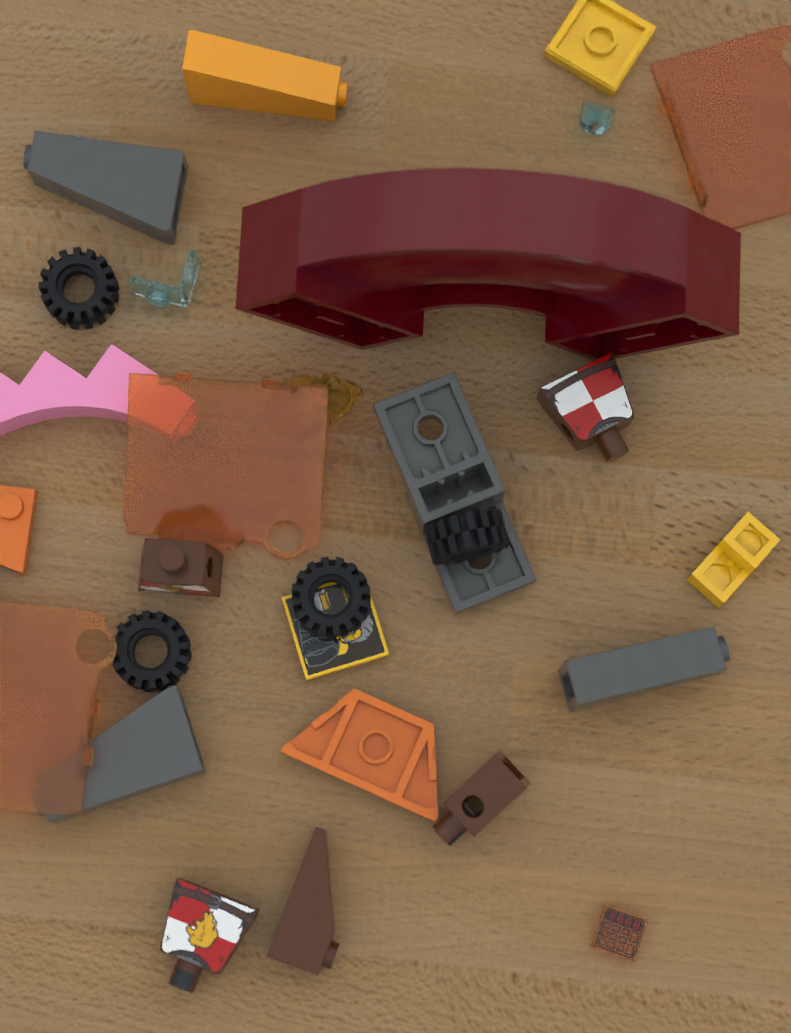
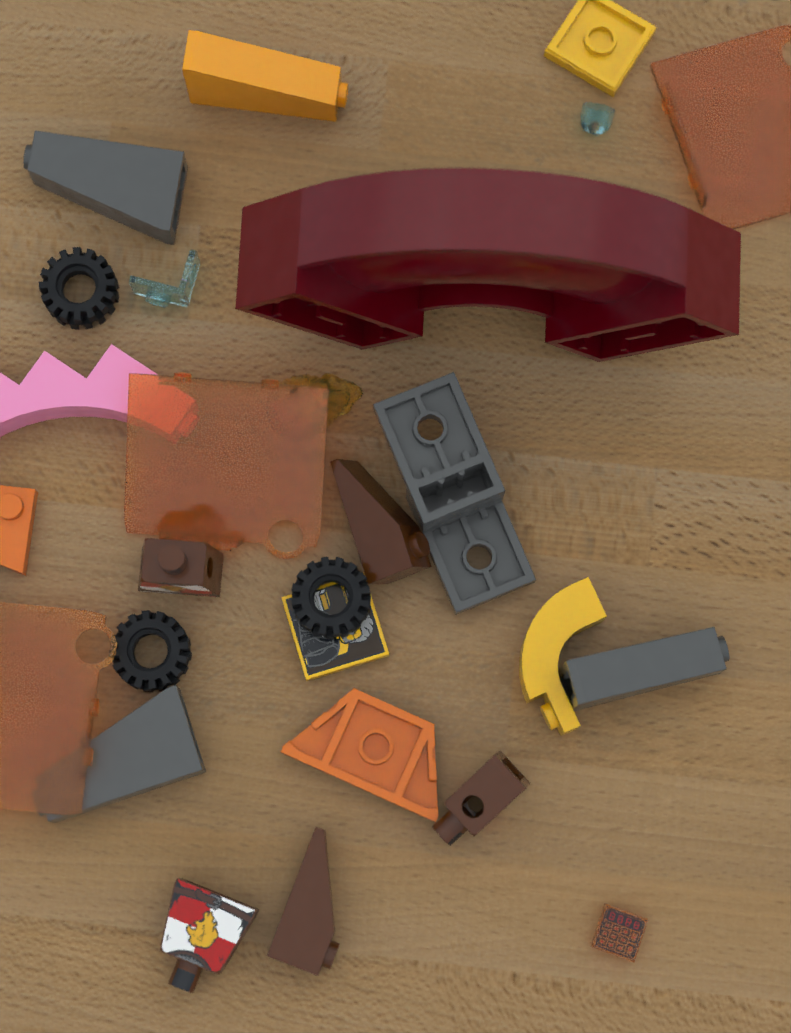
black tyre [425,509,510,565] -> none
torso [537,352,634,463] -> none
yellow slope [686,512,780,608] -> none
none -> reddish brown slope [330,459,432,584]
none -> yellow arch [519,577,607,736]

